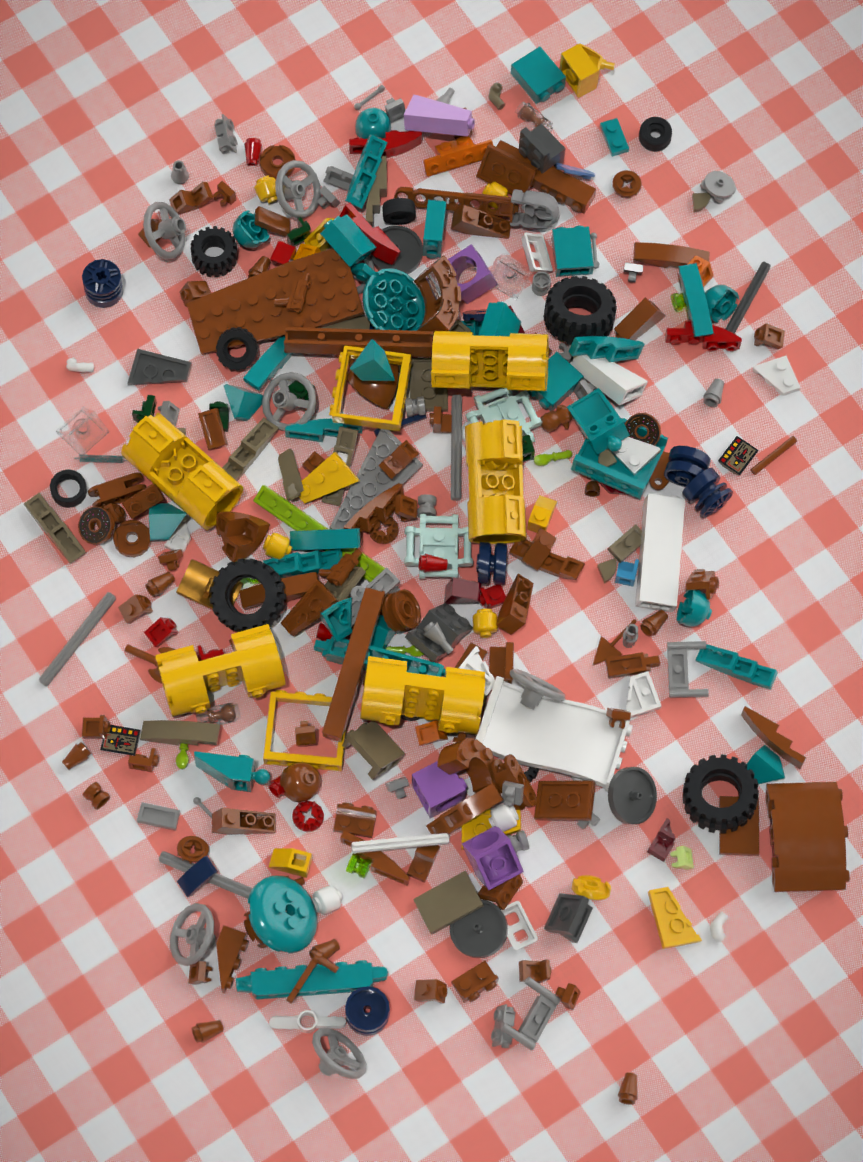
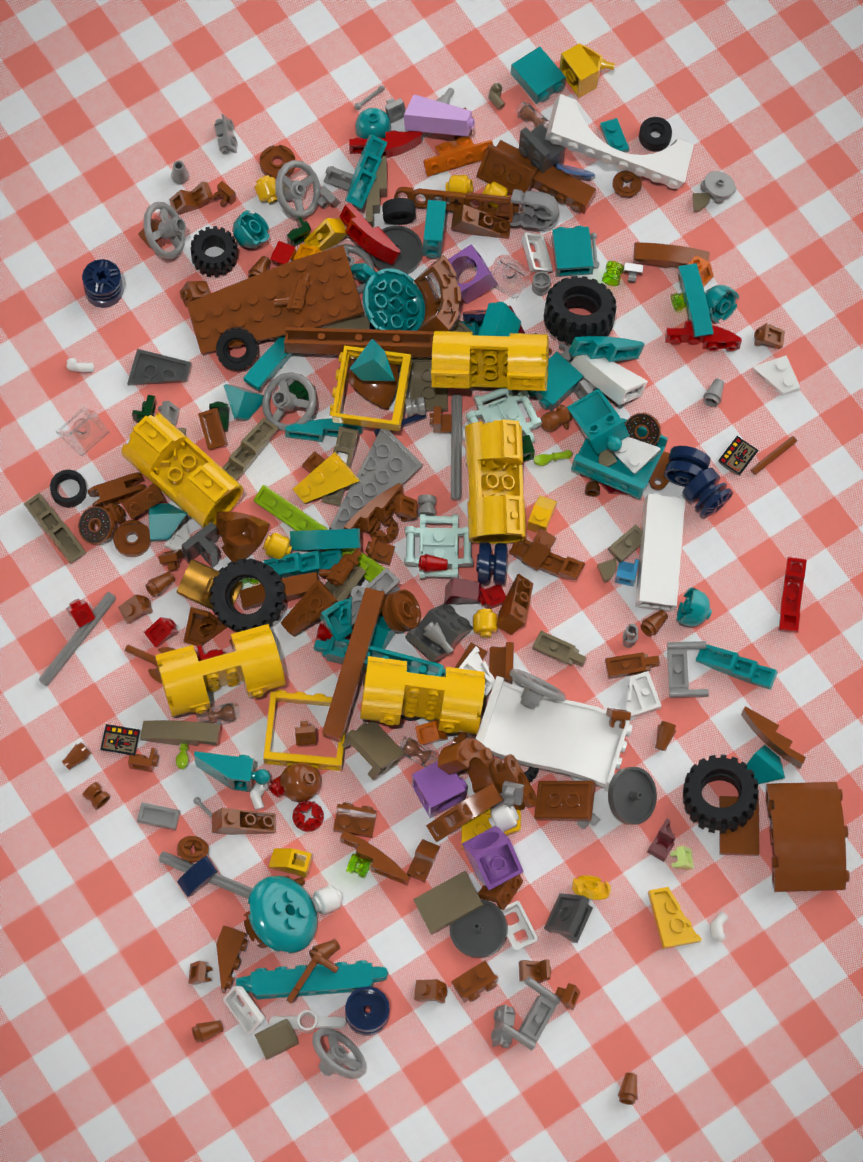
teal piece [74,455,127,463] -> none
dark orange bracket [82,715,110,739] -> none
light grey piece [170,903,215,966] -> none
red cone [244,138,262,166] -> none
dark orange tile [255,206,290,237] -> none
dark tan piece [278,448,304,500] -> none
teal brick [320,215,376,267] -> none
white axle [351,833,449,853] -> none
dark orange slope [378,440,420,479] -> none
lime piece [385,645,424,657] -> none
light grey tile [385,777,409,799] -> none
light grey wheel [507,830,529,853] -> none
dark orange piece [593,619,637,665] -> none
dark orange slope [614,297,666,340] -> none
dark orange bracket [686,569,719,600] -> none
dark grey axle [726,262,771,334] -> none
none -> red bracket [66,599,95,627]
none -> dark grey bracket [182,522,218,568]
none -> dark orange slope [184,607,228,647]
none -> white piece [223,986,264,1035]
none -> white arm [250,782,268,810]
none -> dark tan piece [254,1018,299,1060]
none -> dark orange bracket [365,536,395,566]
none -> clear piece [399,736,439,767]
none -> yellow head [445,175,473,193]
none -> dark tan hinge [532,631,586,667]
none -> white arch [545,94,694,189]
none -> clear neon green wheel [602,261,624,286]
none -> dark orange cone [655,721,676,751]
none -> red slope [779,557,807,633]

